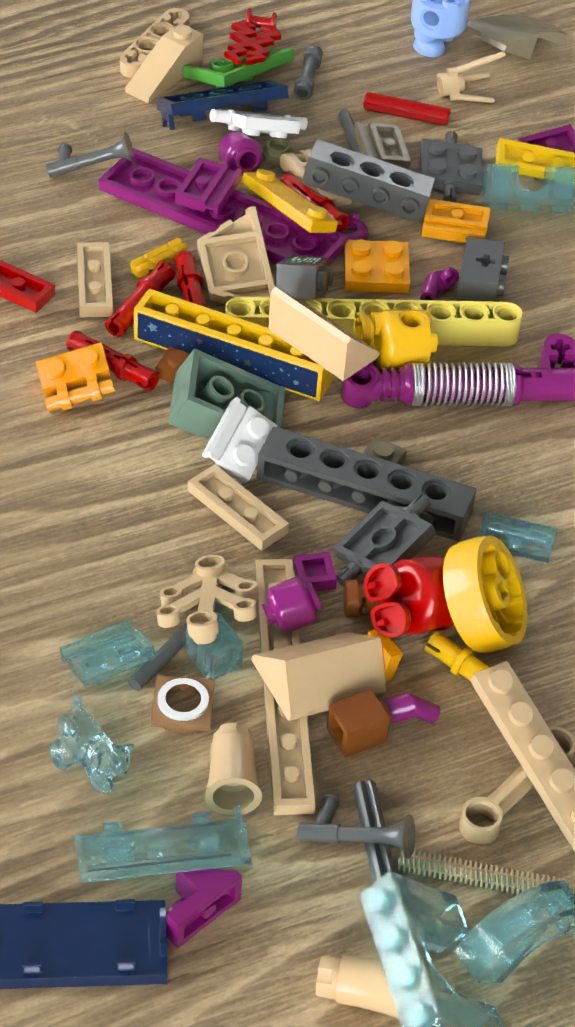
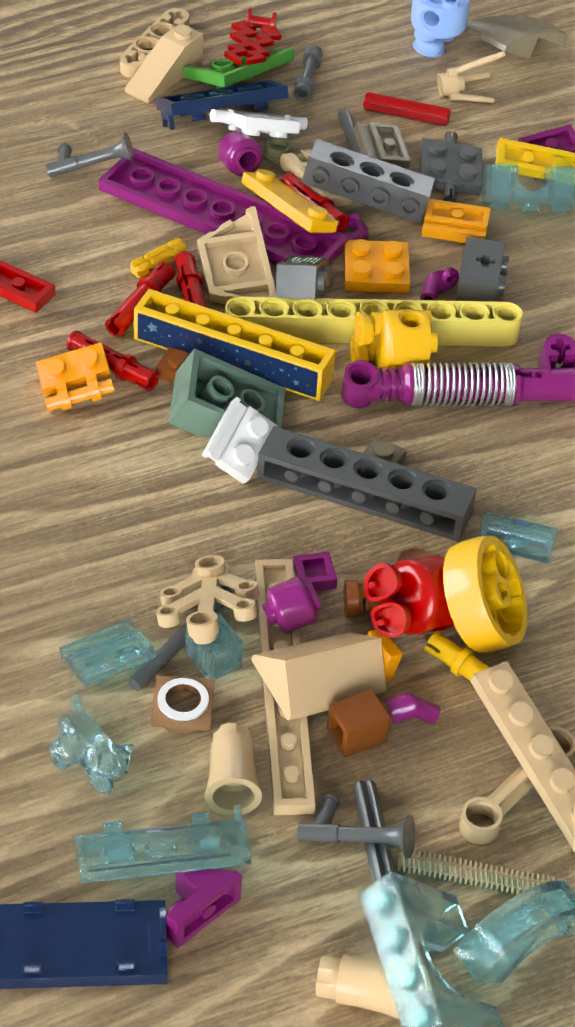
tan plate [77,242,113,318] -> none
magenta plate [175,158,242,216] -> none
tan plate [188,464,289,551] -> none
slope [268,286,380,381] -> none
dark grey plate [333,493,437,587] -> none

